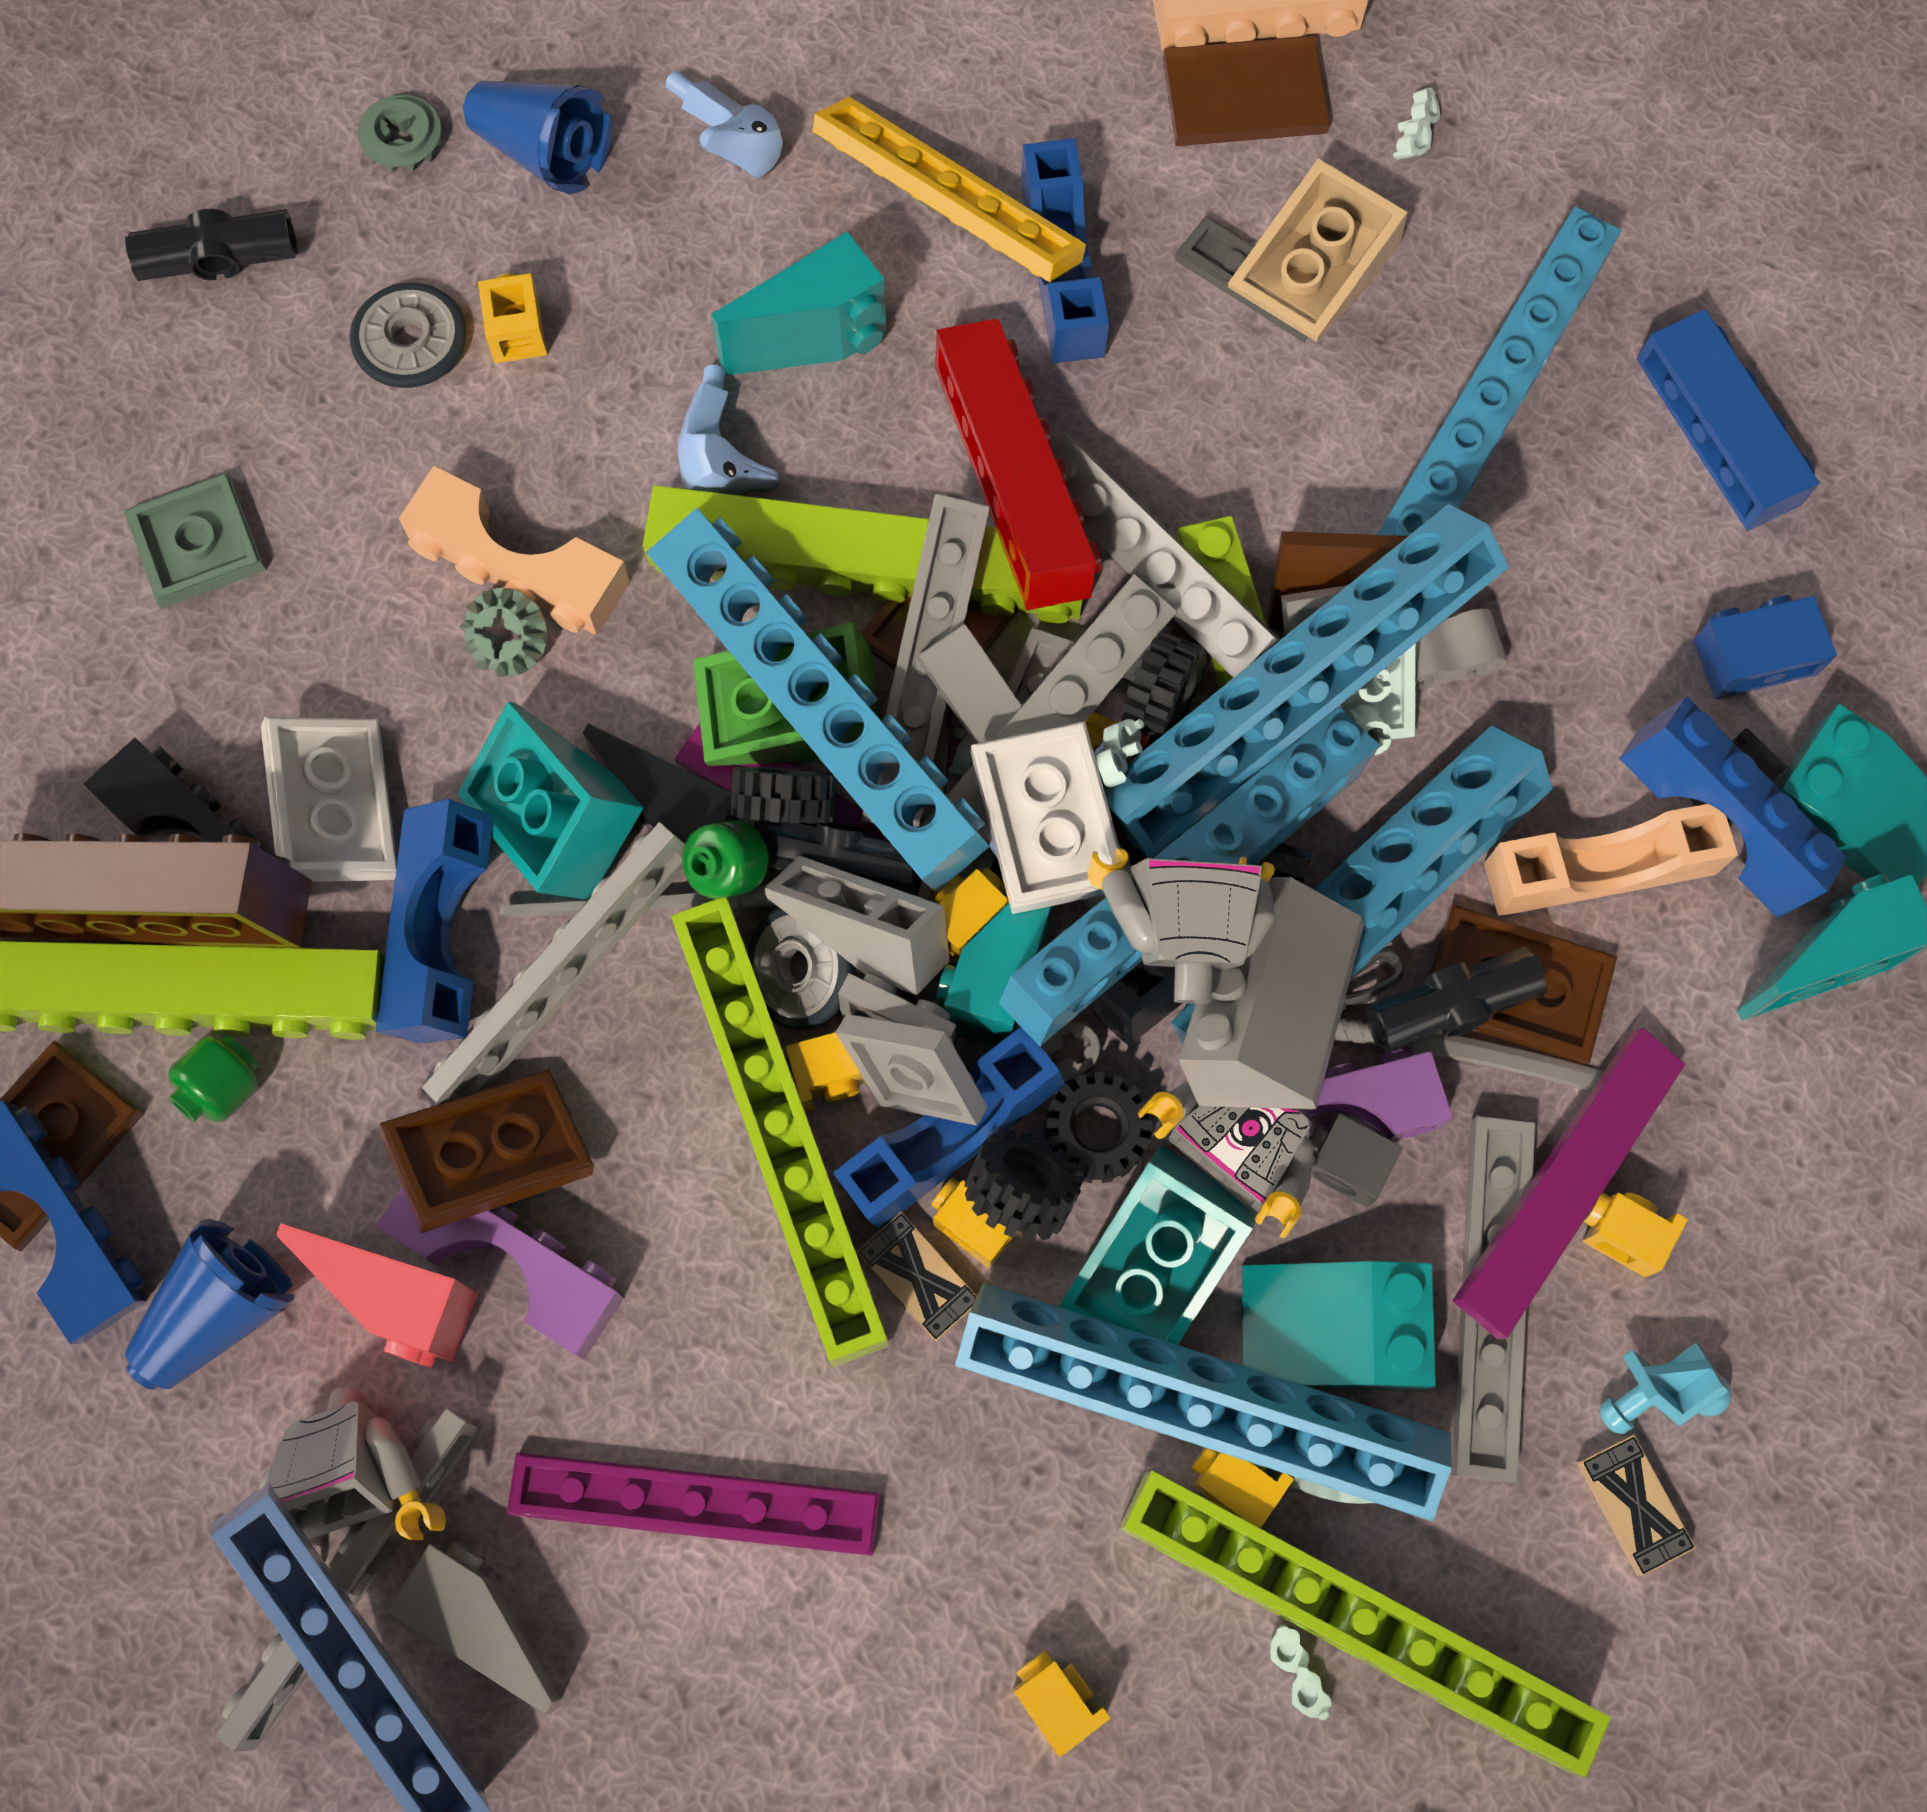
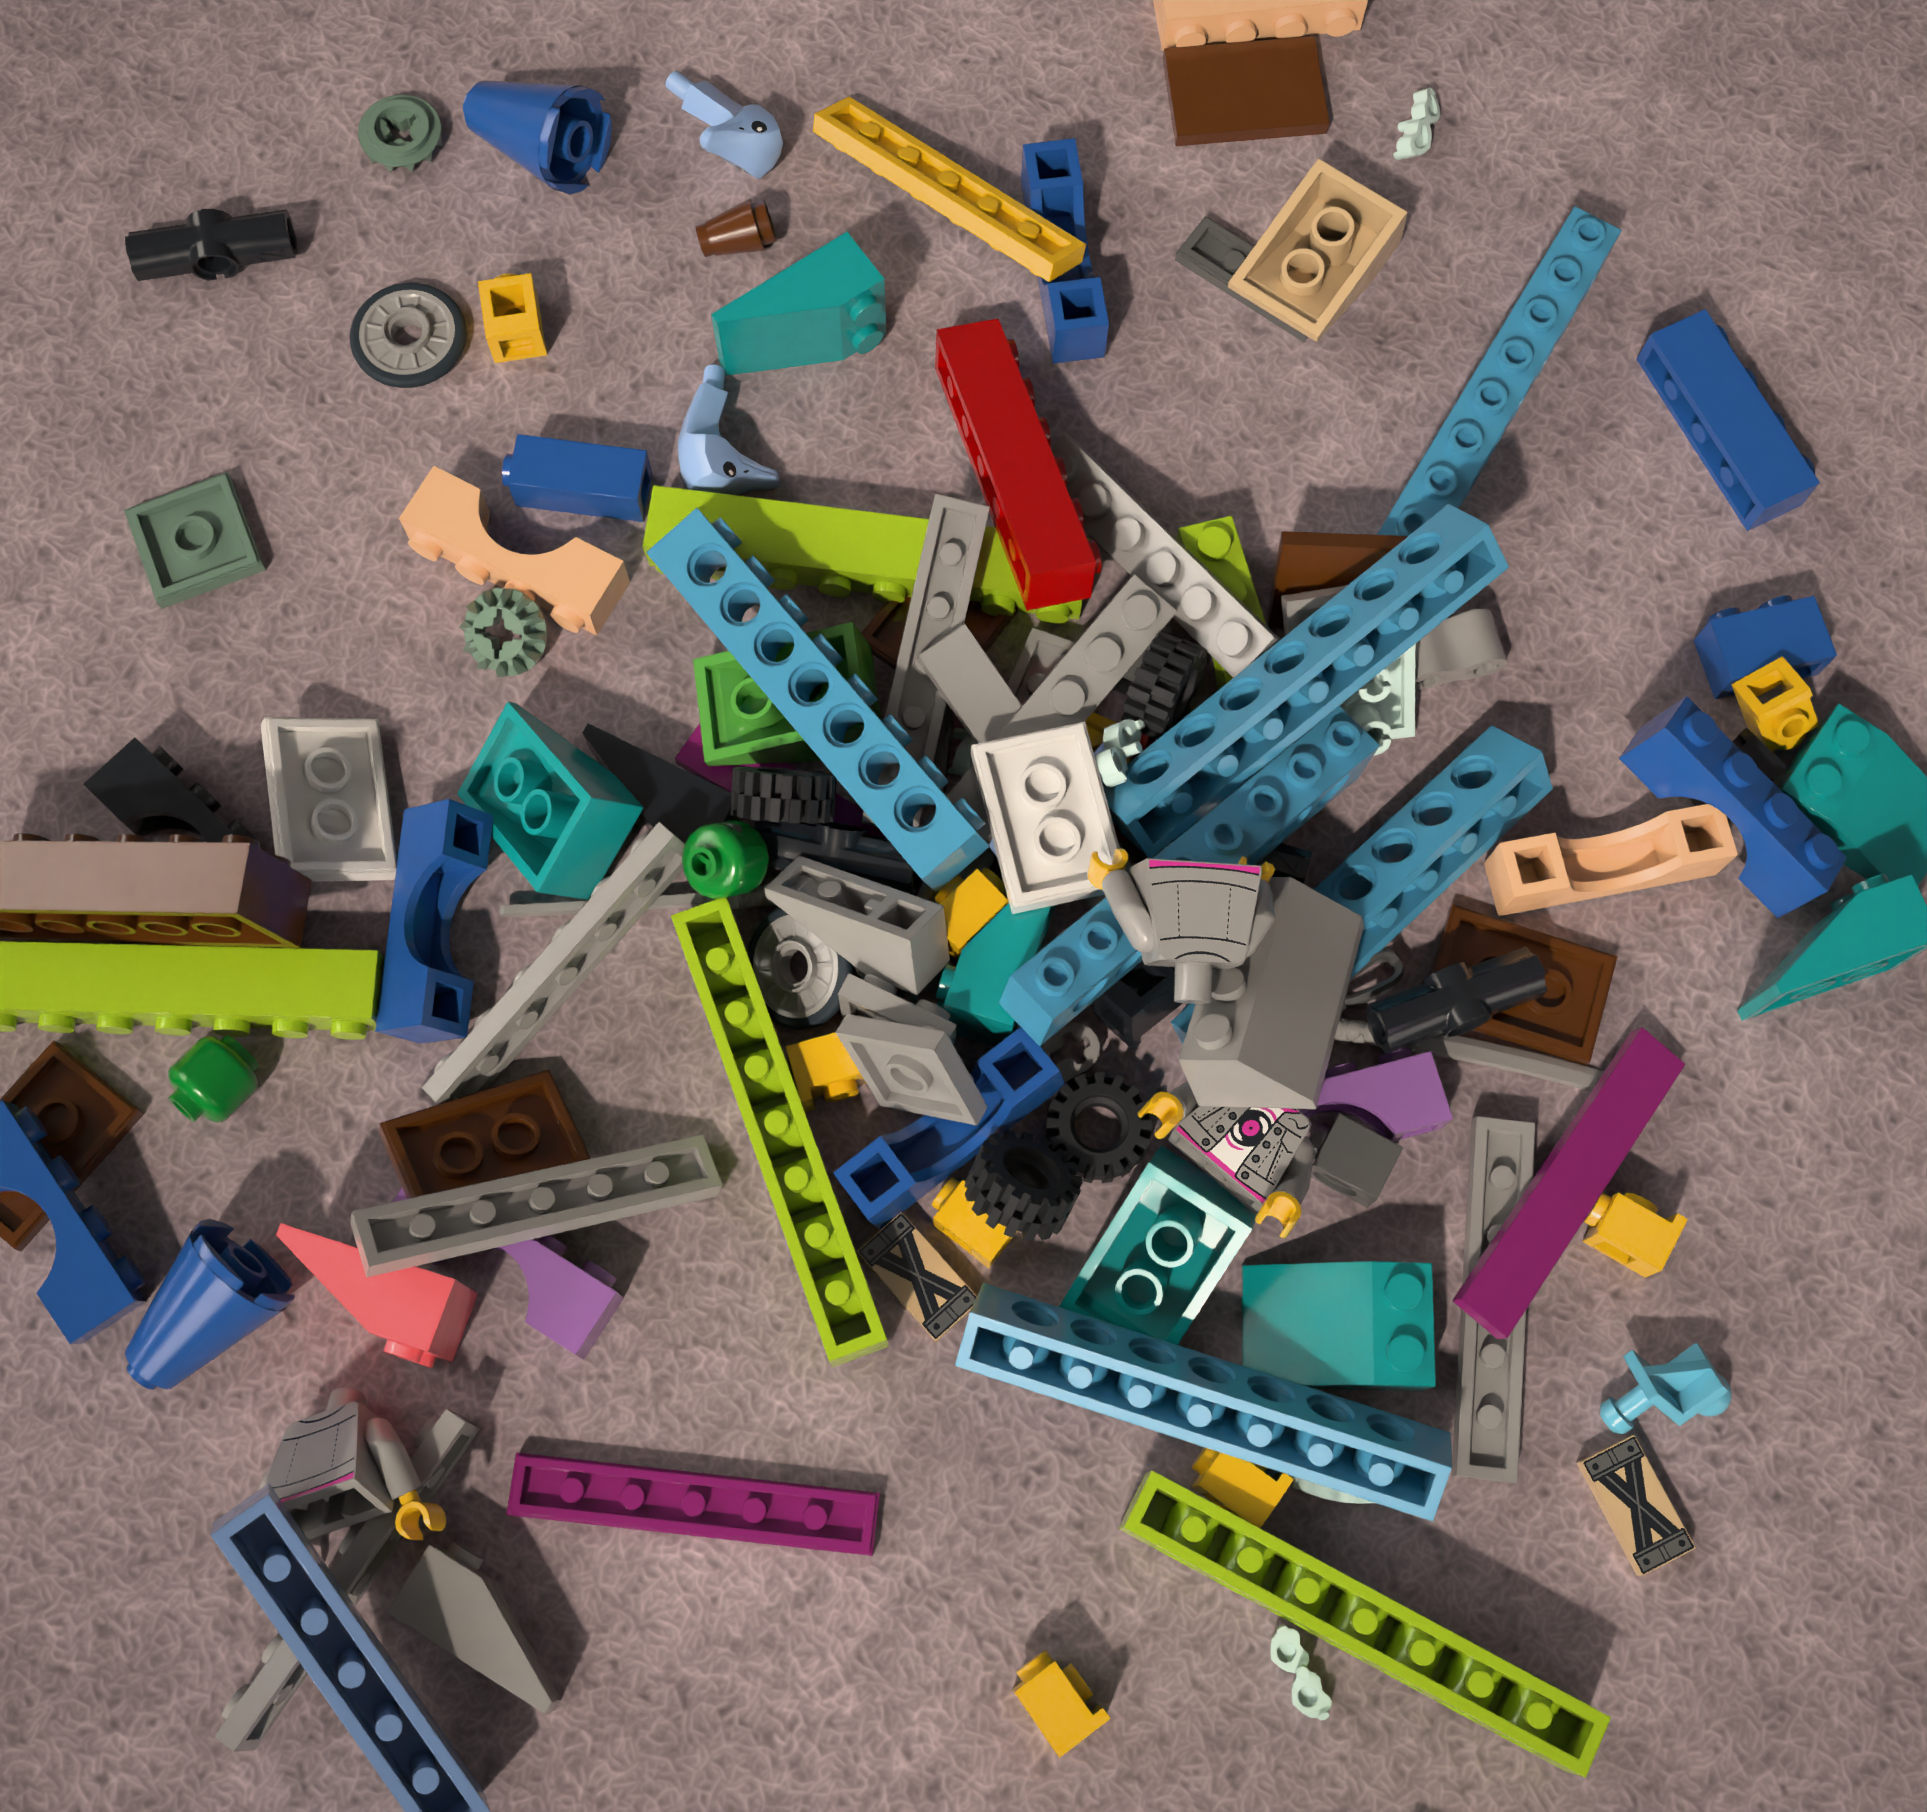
none -> light grey plate [350,1134,723,1278]
none -> blue brick [502,434,653,522]
none -> reddish brown cone [696,199,777,257]
none -> yellow brick [1731,656,1819,751]

